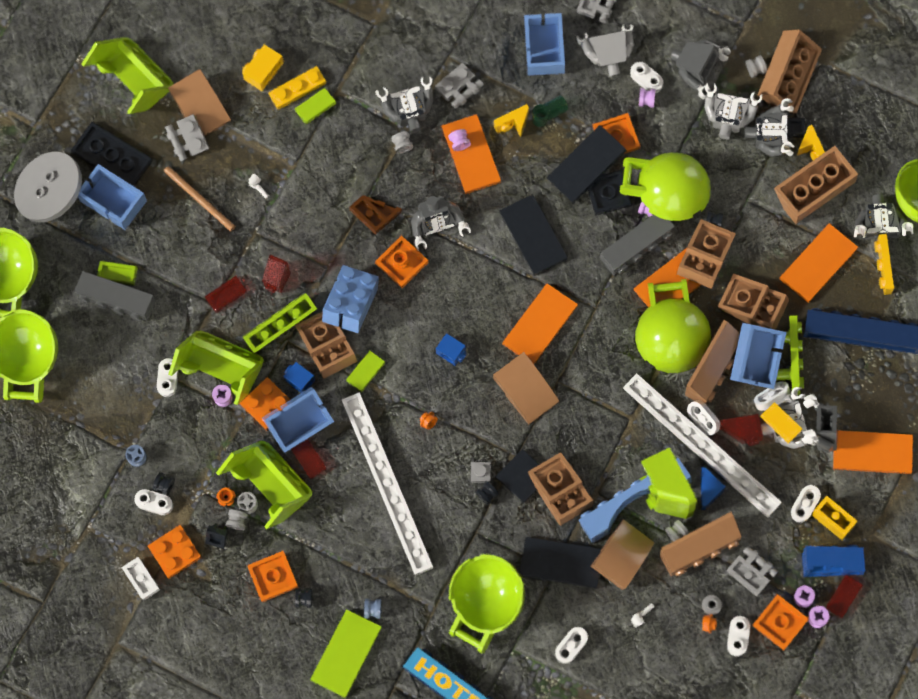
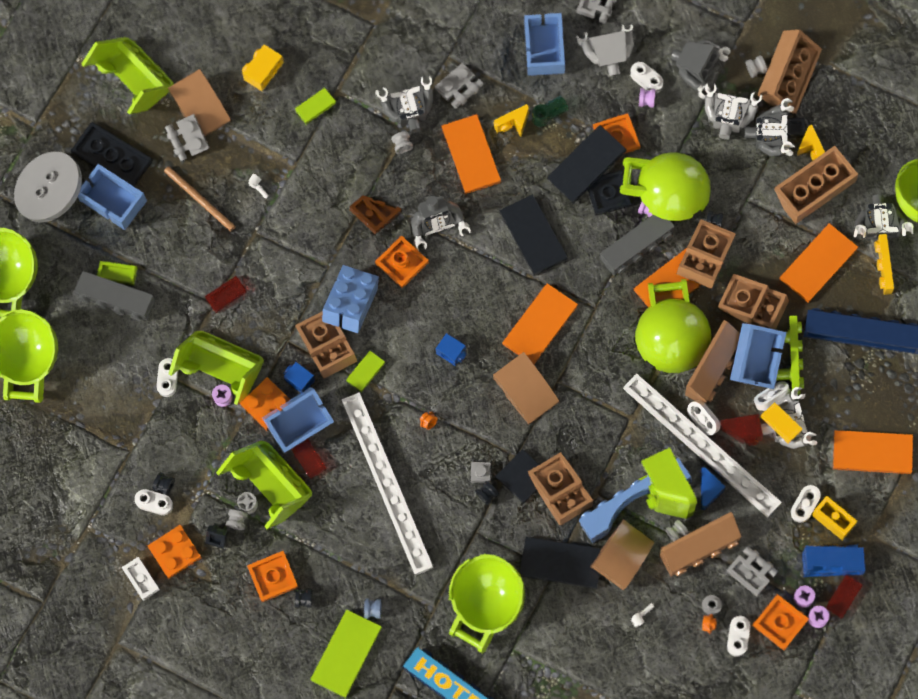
sand blue wheel [125,445,147,467] -> none
orange plate [216,487,236,506] -> none
lime brick [242,293,317,353] -> none
clear red slope [262,255,291,293] -> none
yellow plate [268,66,326,110] -> none
lavender wheel [448,129,471,151] -> none
white plate [555,627,588,664] -> none
dark grey torso [802,394,838,453] -> none

